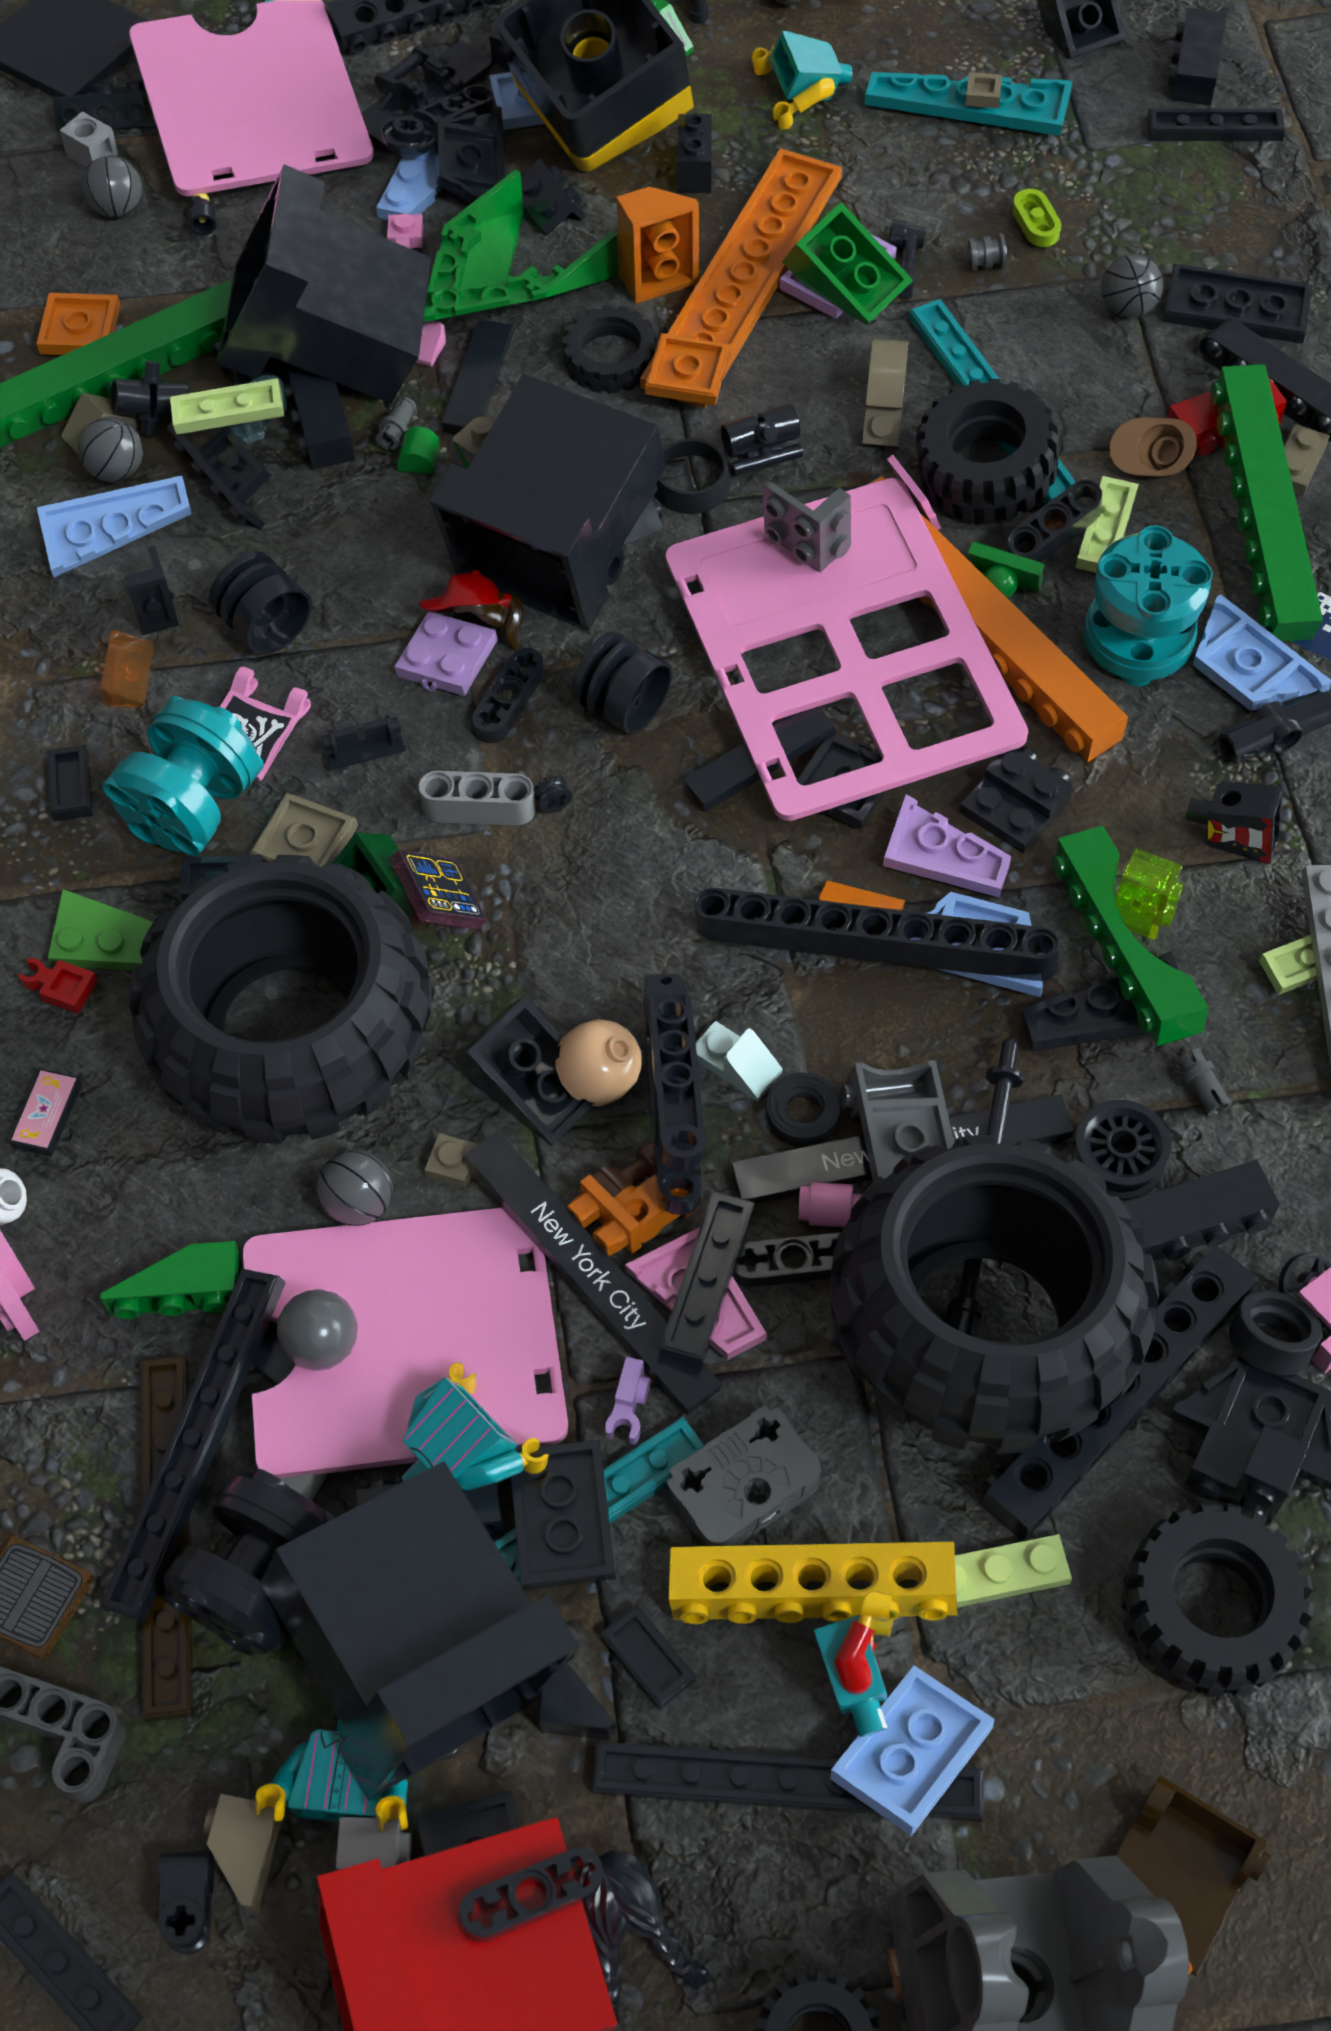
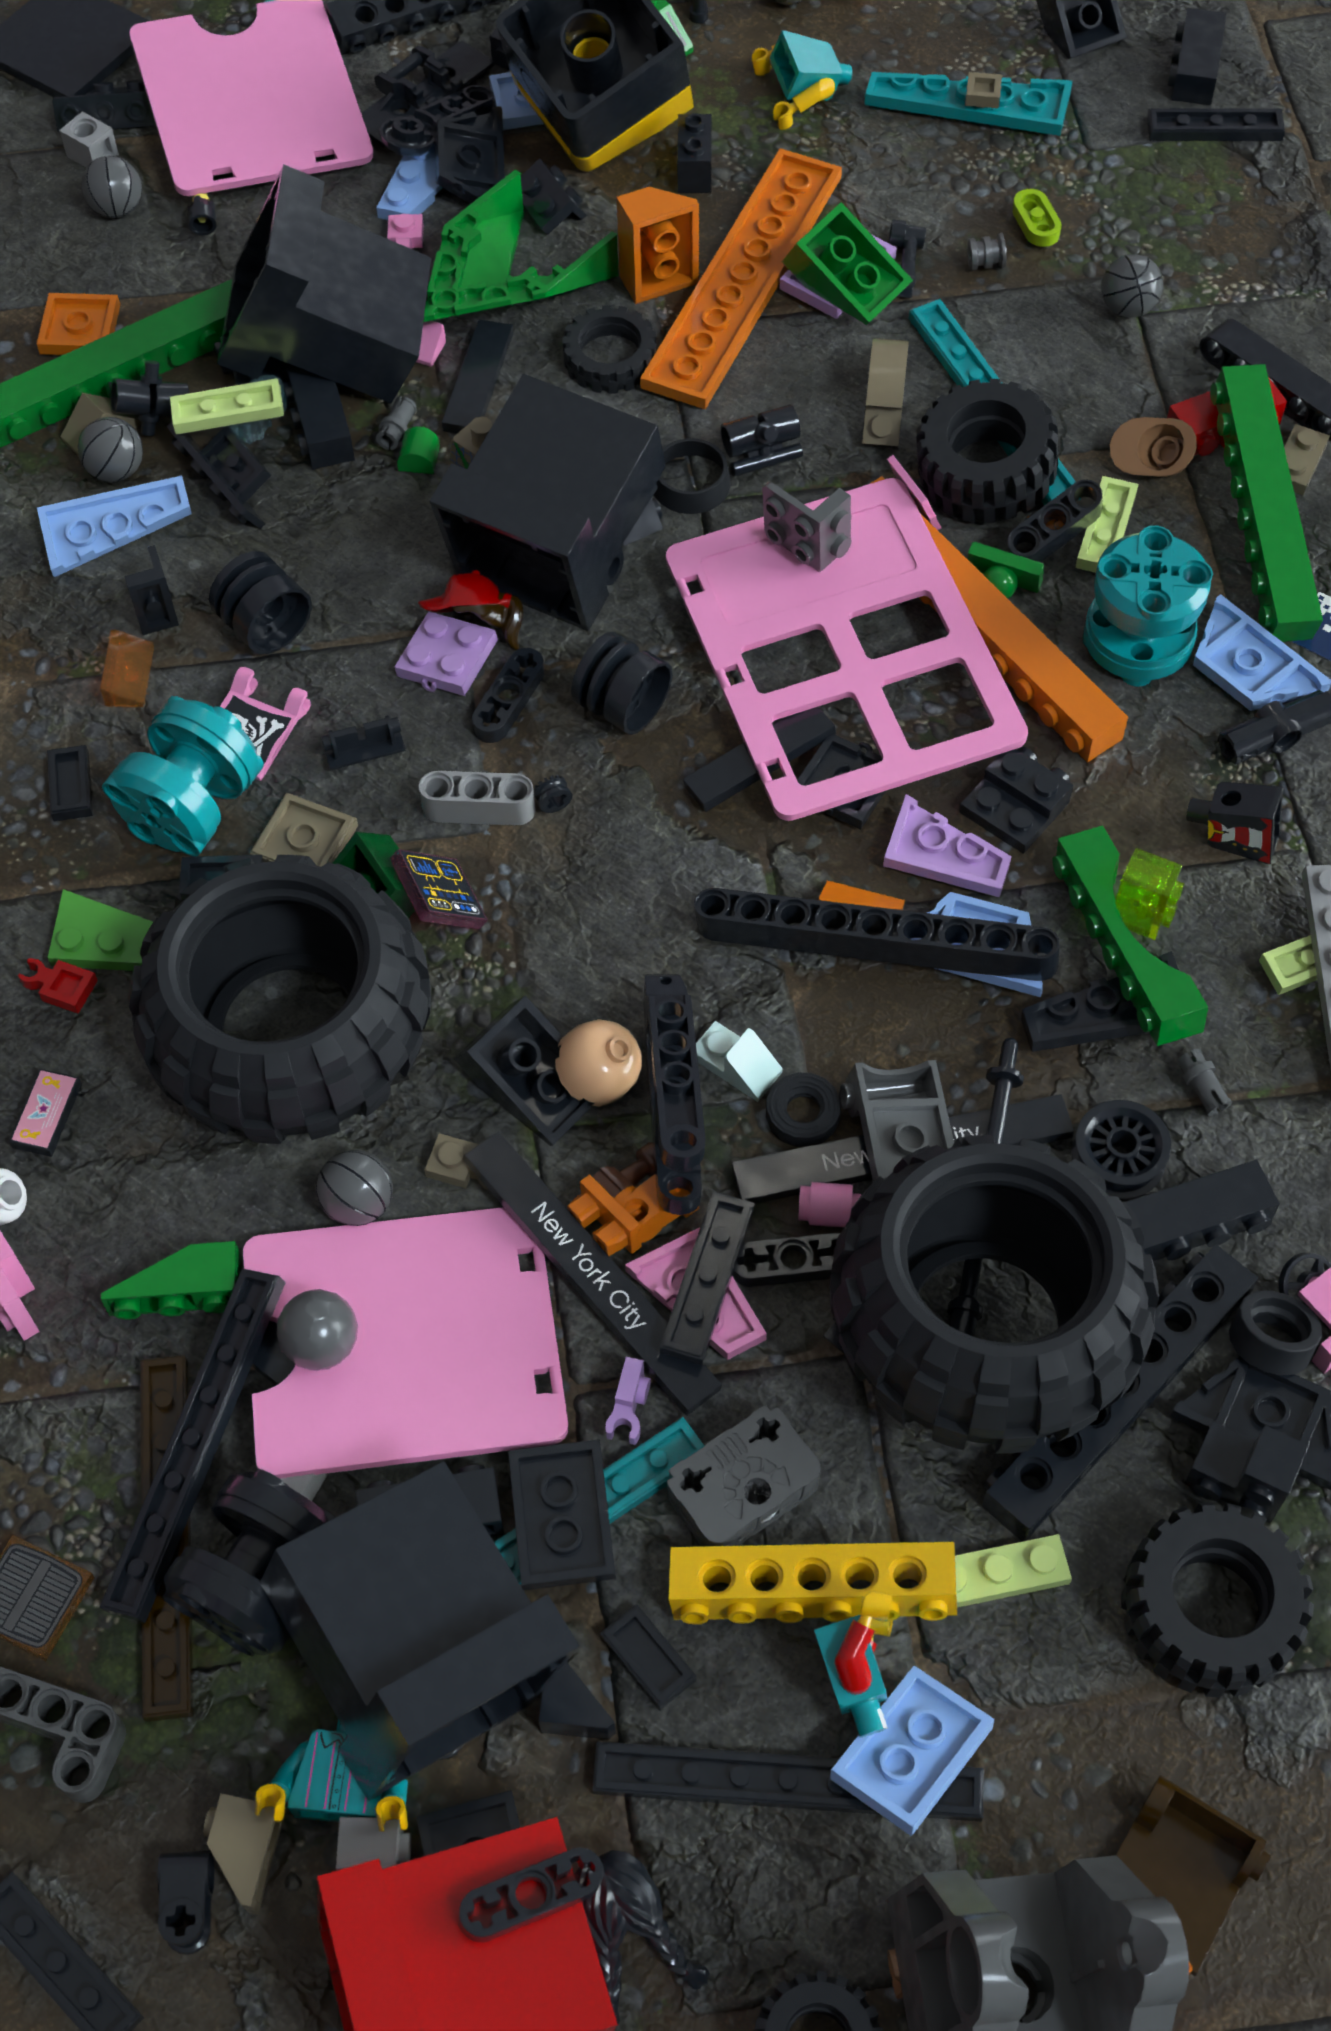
teal torso [401,1362,549,1490] -> none
orange plate [645,333,731,406] -> none
black tile [1163,263,1313,344] -> none

